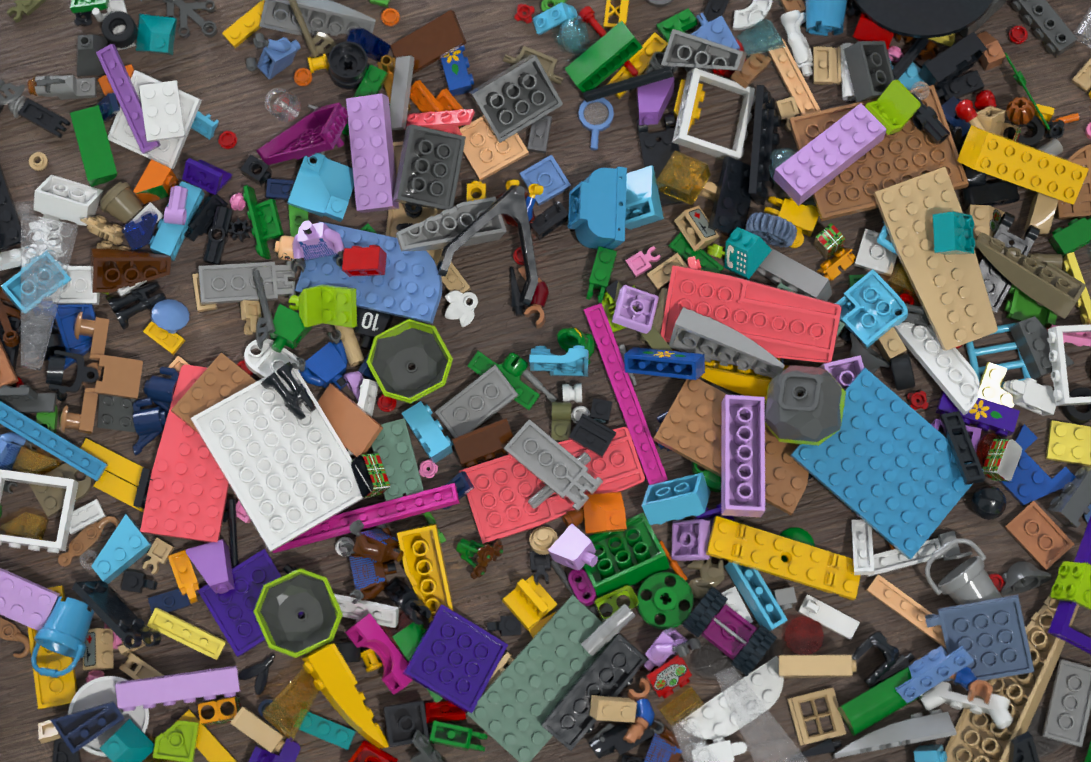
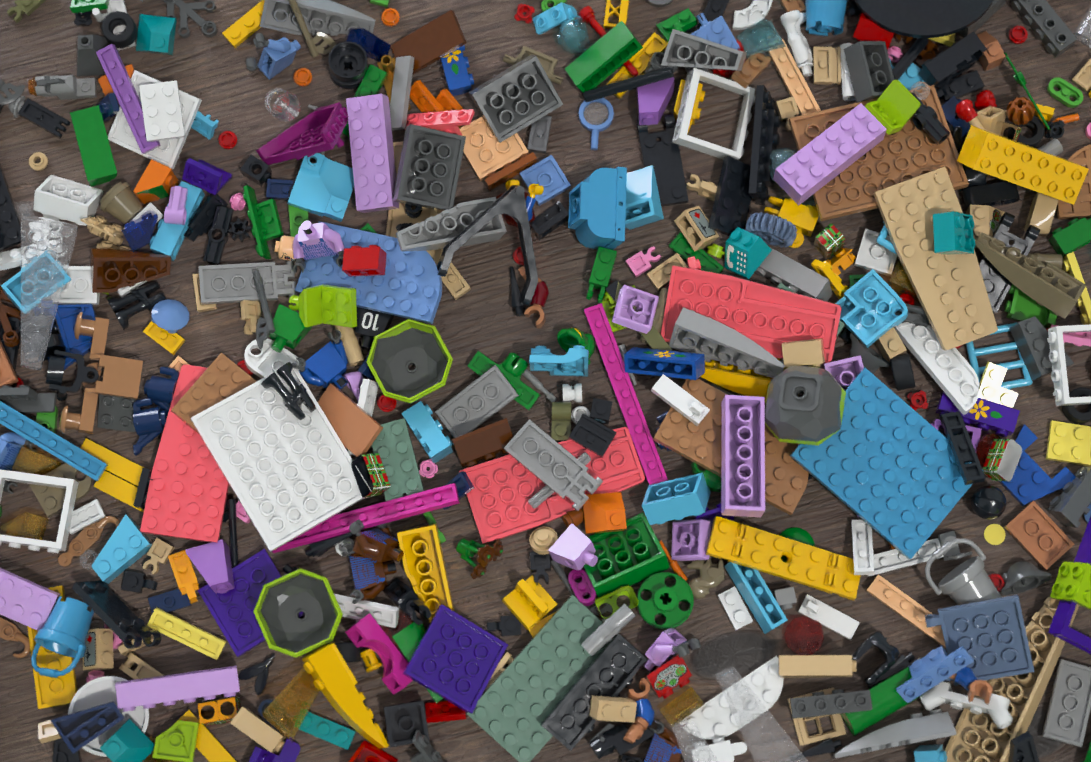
yellow bush [308,53,329,73] -> none
green hinge [429,721,488,752] -> none
white plate [444,290,478,327] -> none
yellow brick [467,181,487,202] -> none
clear yellow brick [656,151,711,205] -> none
plate [682,587,777,676] -> none
white hinge [1003,378,1056,416] -> none
none -> black piece [305,532,353,557]
none -> dark orange plate [485,152,537,191]
none -> white hinge [651,374,710,426]
none -> tan brick [782,338,825,368]
none -> dark grey bracket [790,689,872,719]
none -> yellow hinge [811,259,849,300]
none -> light yellow sticker [984,524,1006,545]
none -> bright green plate [1047,77,1083,108]

